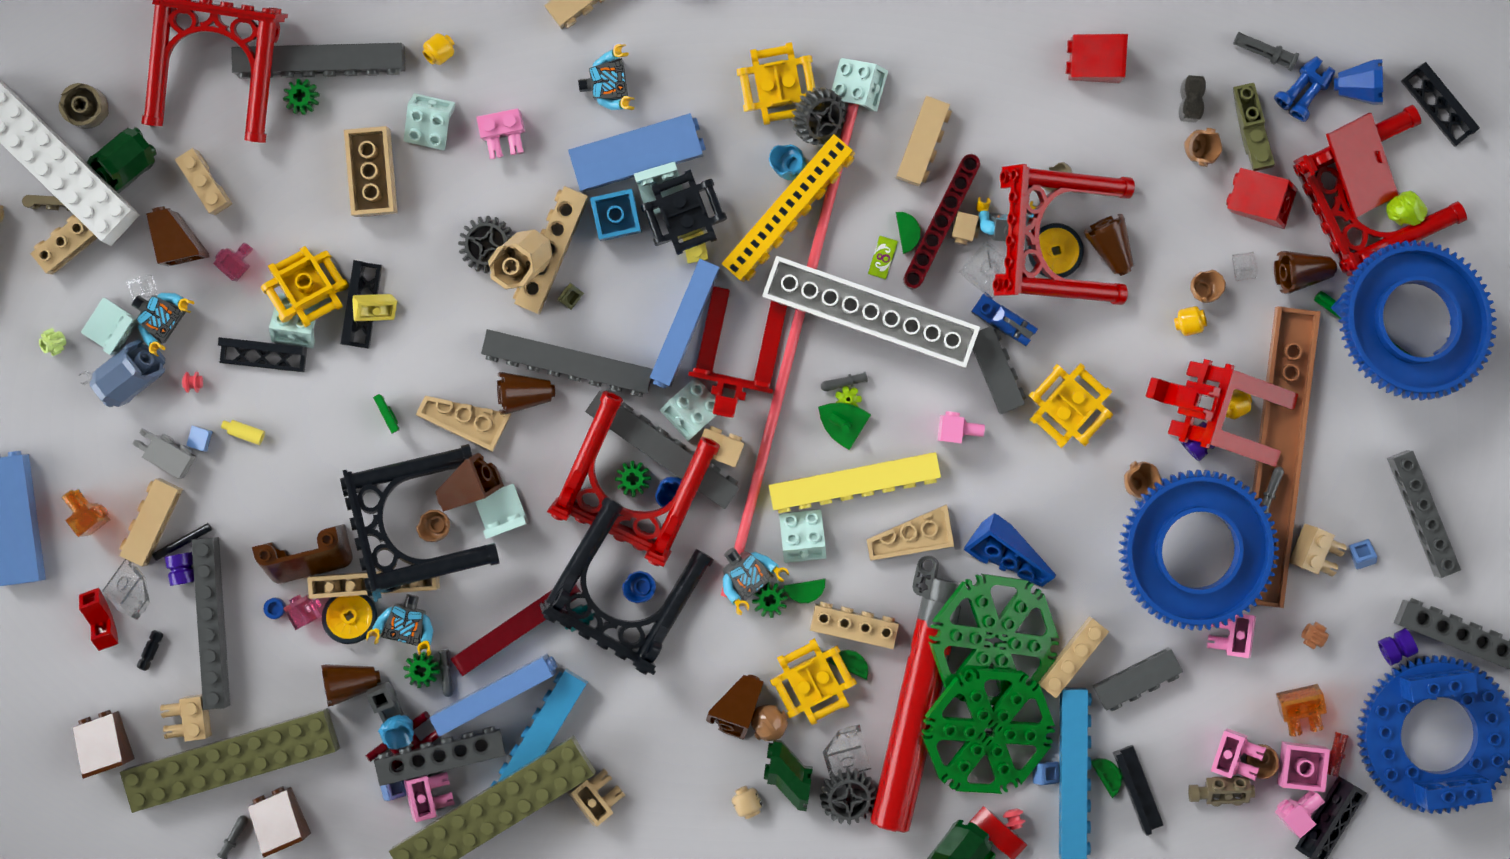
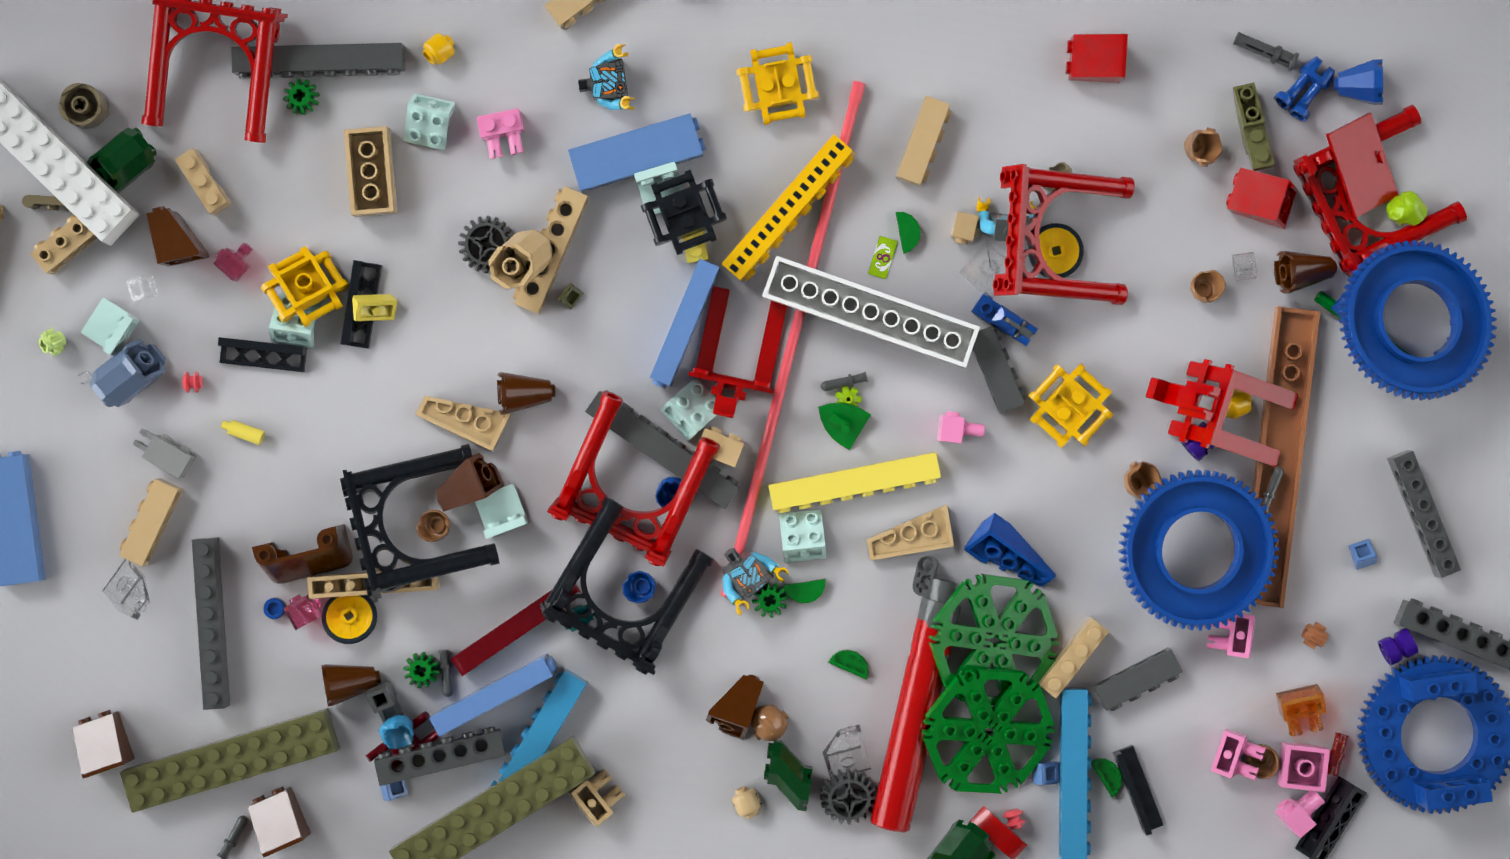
clear orange brick [61,489,110,537] -> none
red brick [79,588,118,651] -> none
torso [131,293,194,357] -> none
black axle [137,630,163,671] -> none
black bar [152,523,212,561] -> none
tan brick [160,694,212,742] -> none
dark purple wheel [165,552,194,586] -> none
slope [186,425,213,452] -> none
torso [366,594,434,656] -> none
green tile [373,394,400,434] -> none
bright pink brick [404,772,455,822] -> none
dark grey brick [481,329,653,397] -> none
dark azure brick [590,189,642,241] -> none
green gear [615,461,651,497] -> none
dark azure hair [769,144,807,181] -> none
yellow brick [770,638,857,725] -> none
dark grey gear [791,87,847,145] -> none
tan brick [810,601,899,649] -> none
light aqua bracket [832,58,888,112] -> none
dark red beam [903,154,980,289] -> none
reddish brown cone [1084,214,1134,276] -> none
yellow head [1174,306,1207,336] -> none
clear smoke brick [1179,75,1206,122] -> none
dark tan brick [1188,776,1255,807] -> none
tan brick [1289,523,1346,576] -> none
black fence [1401,62,1480,147] -> none

